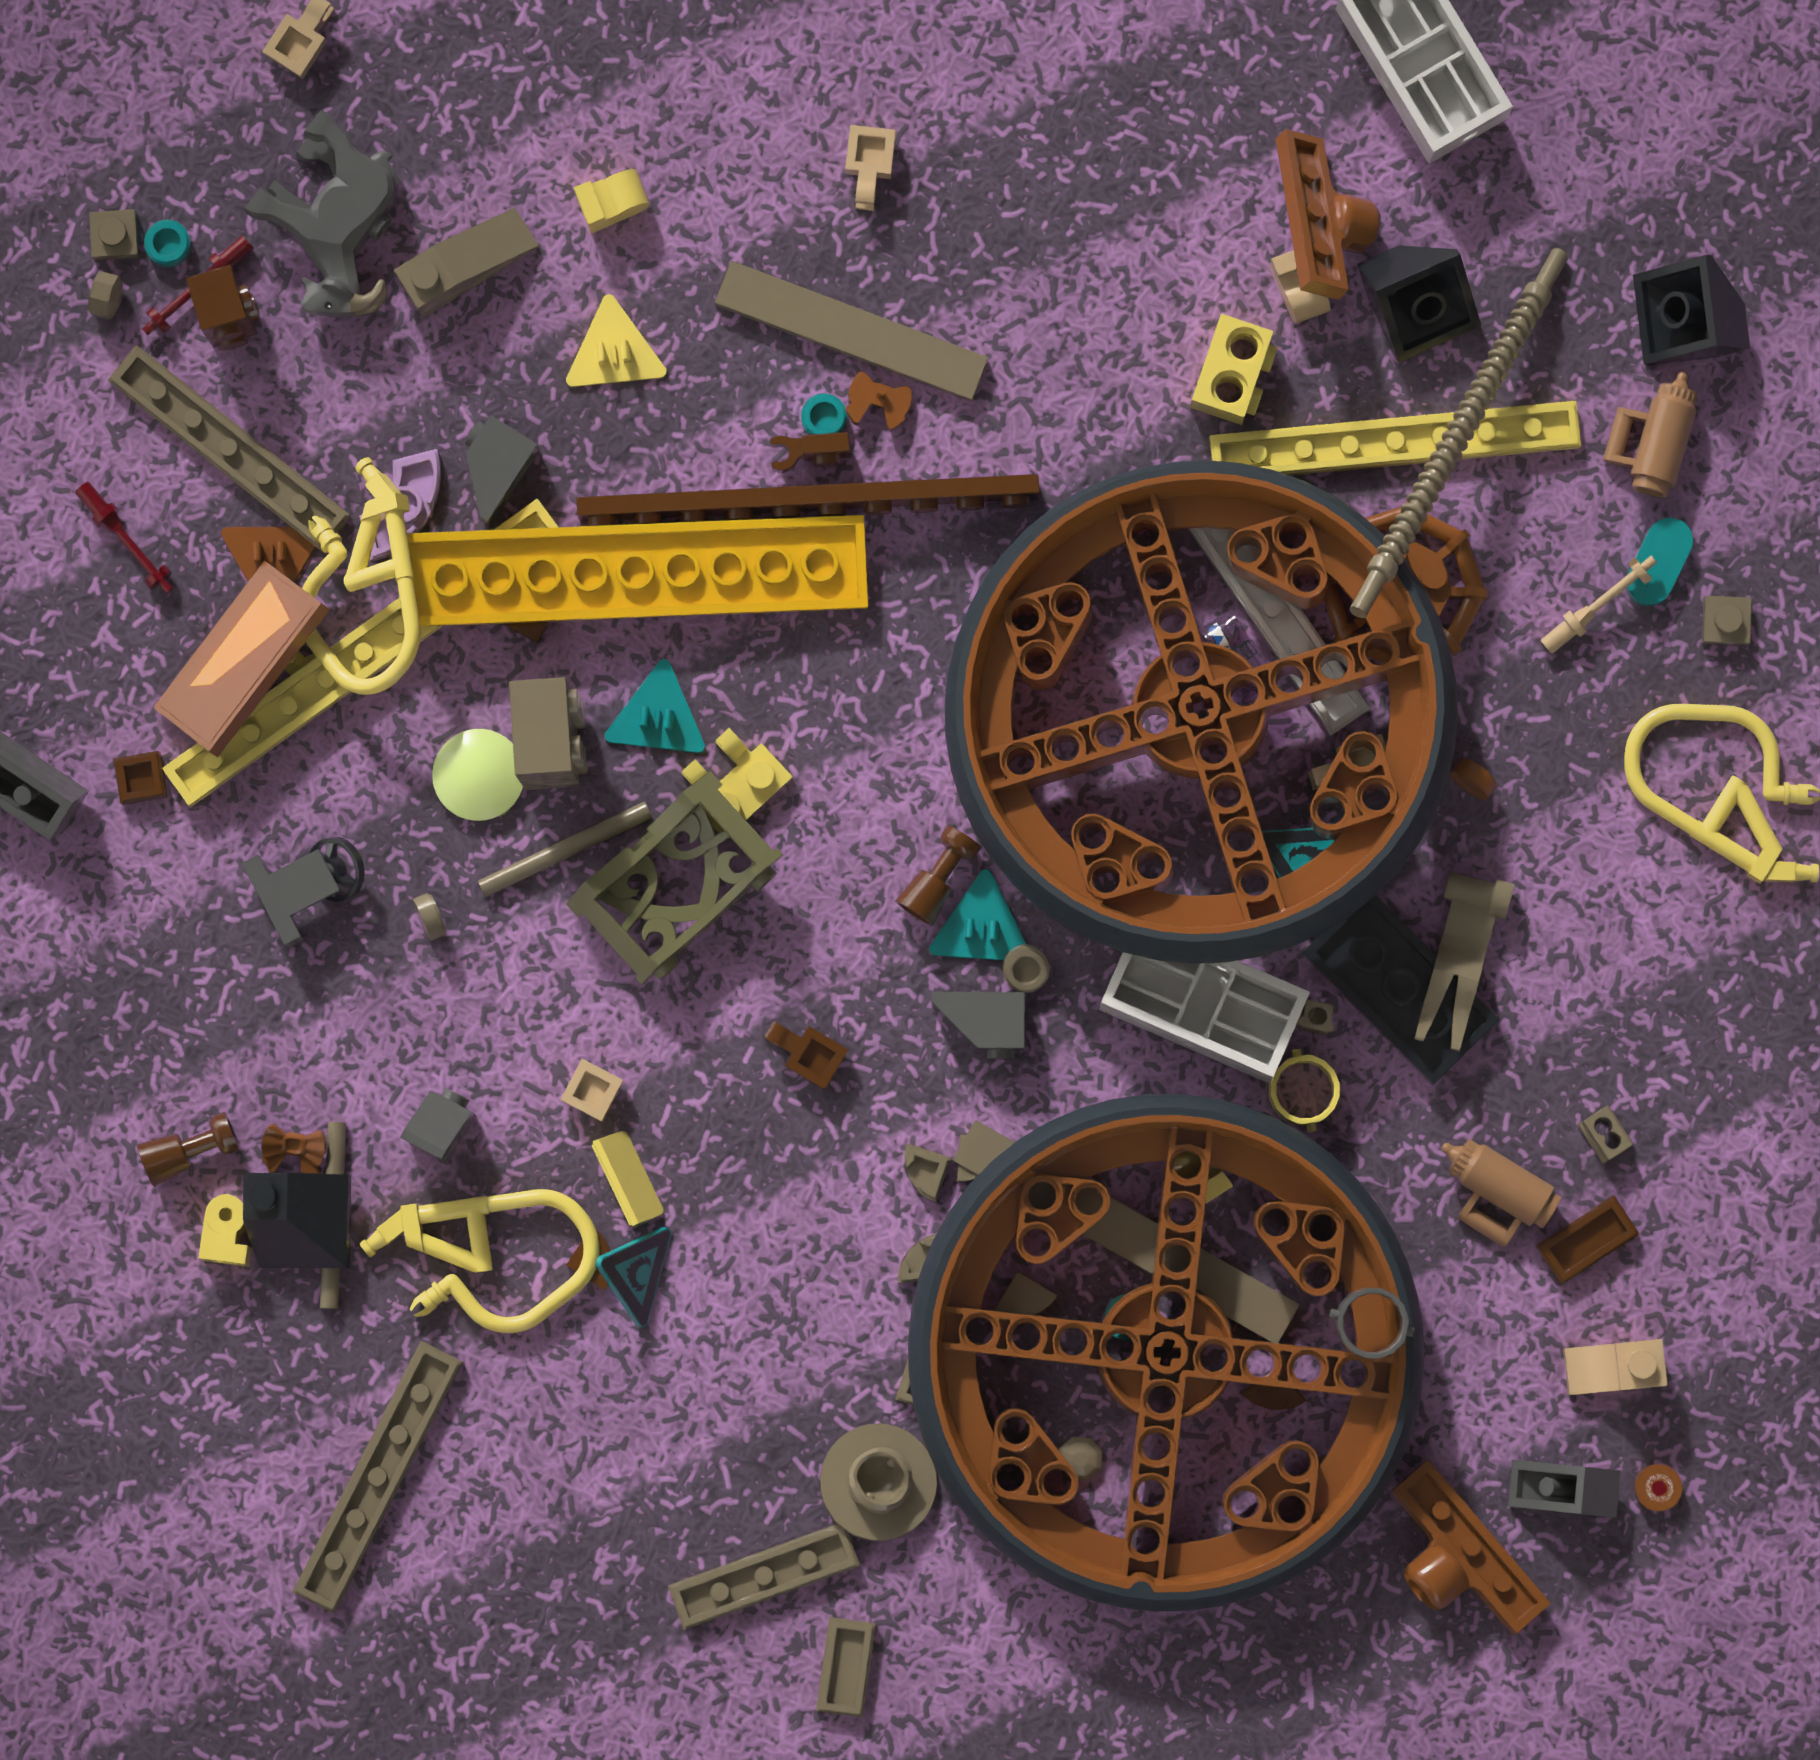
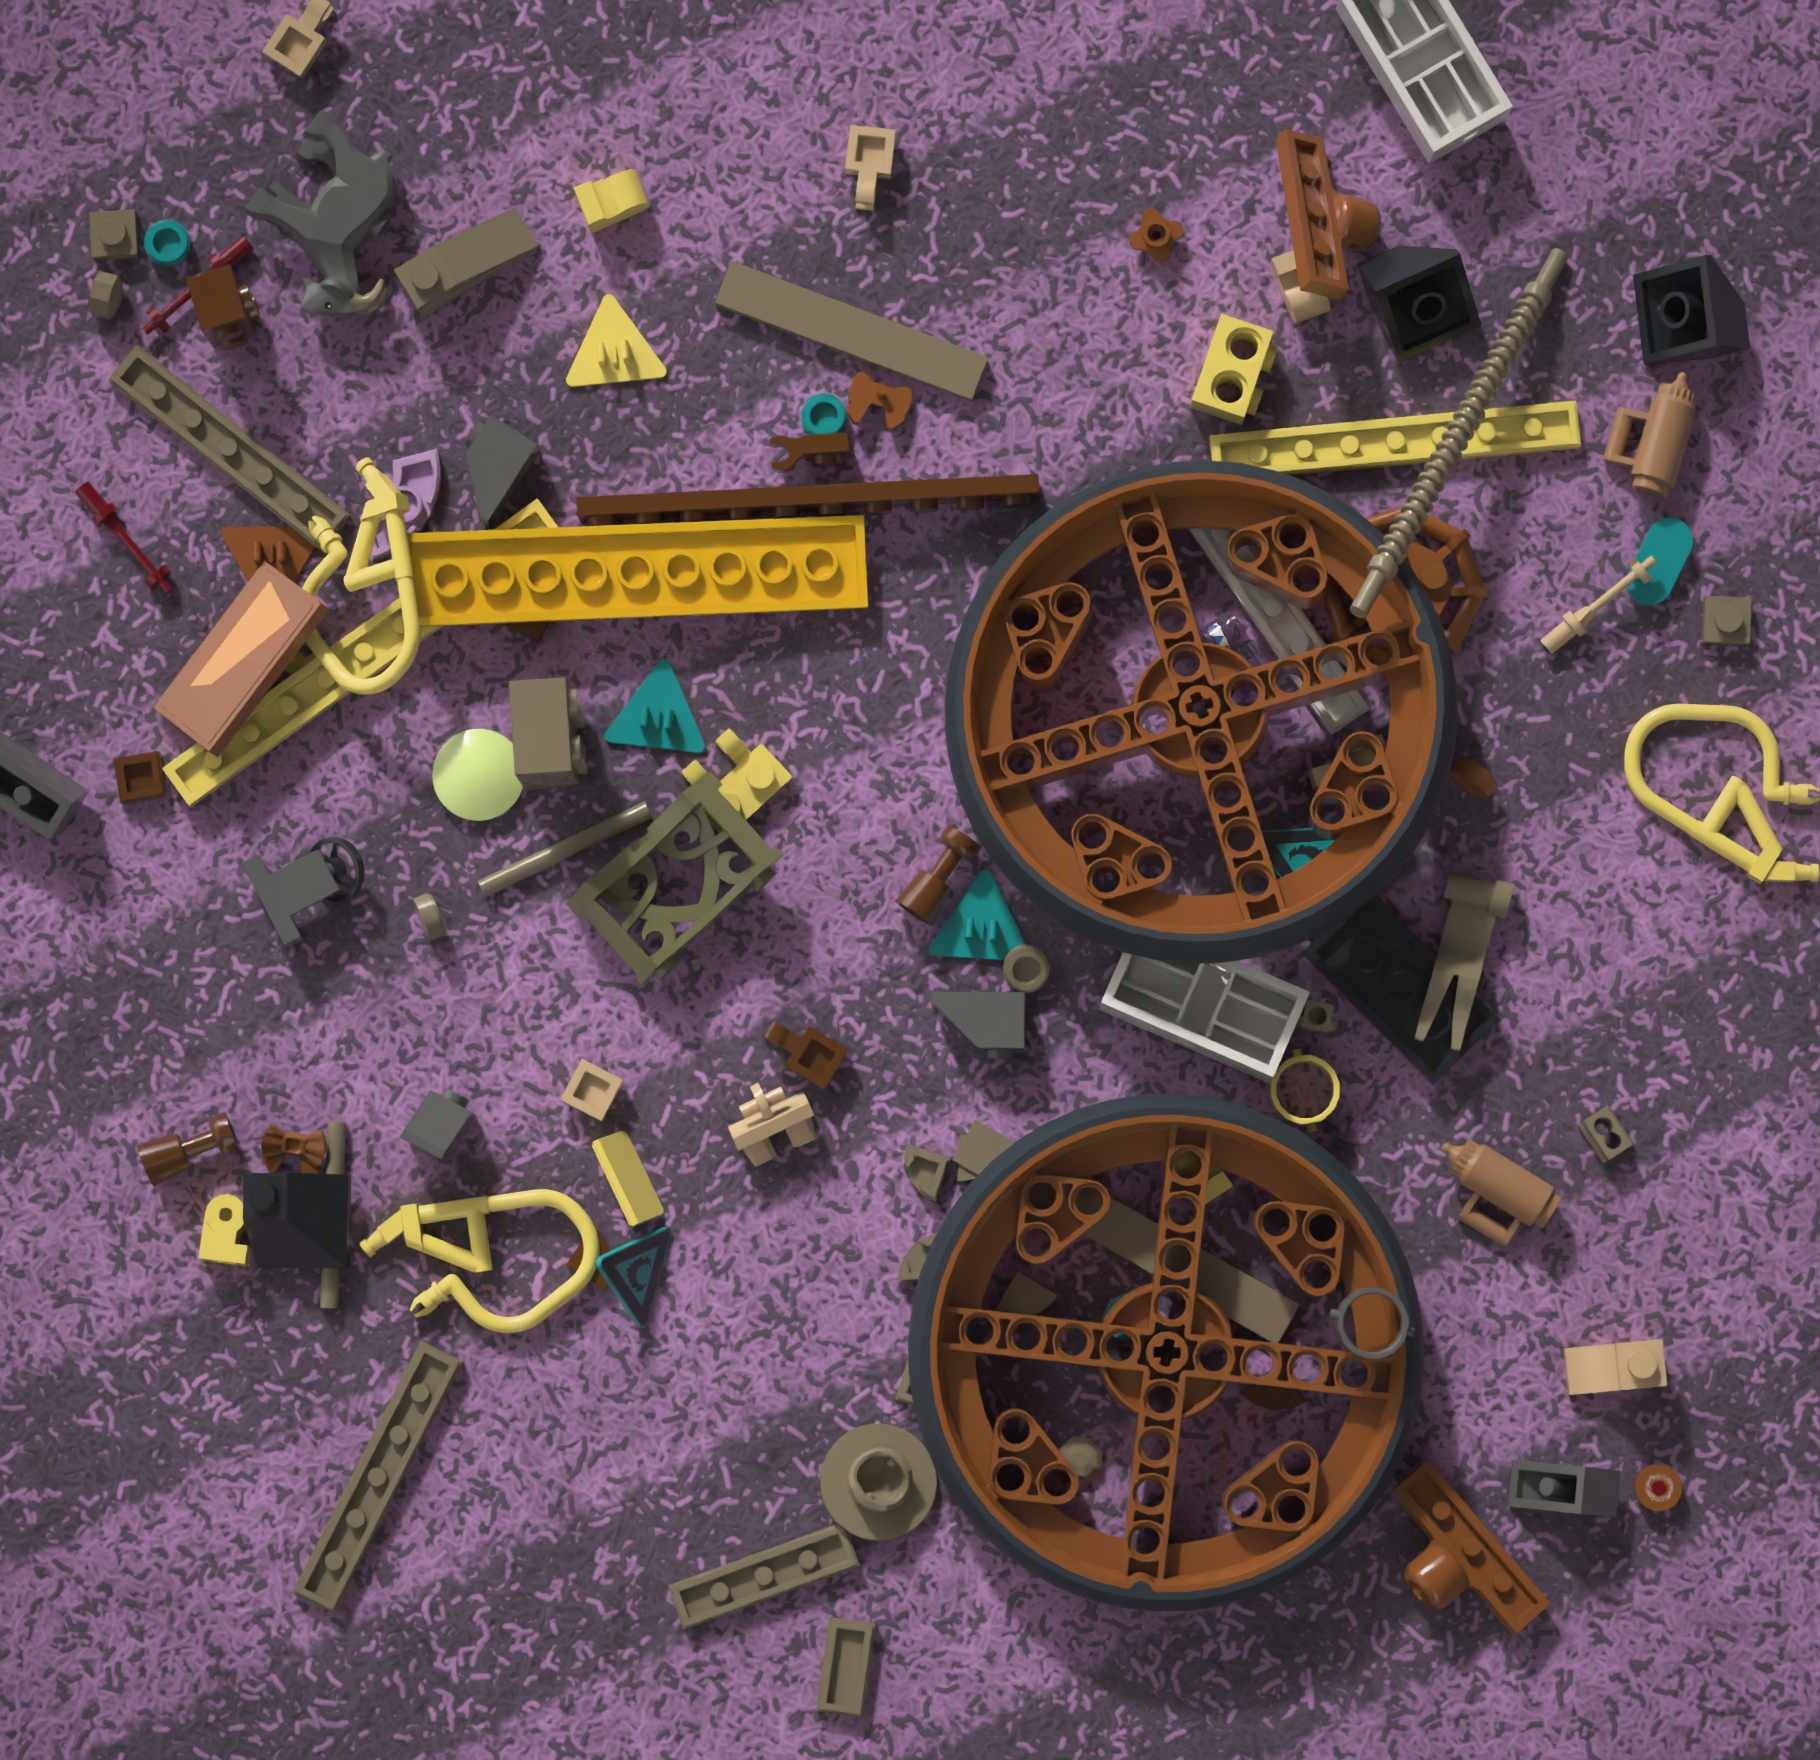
reddish brown tile [1535,1195,1640,1285] -> none
none -> tan hips [728,1083,816,1166]
none -> dark orange plate [1129,209,1183,263]

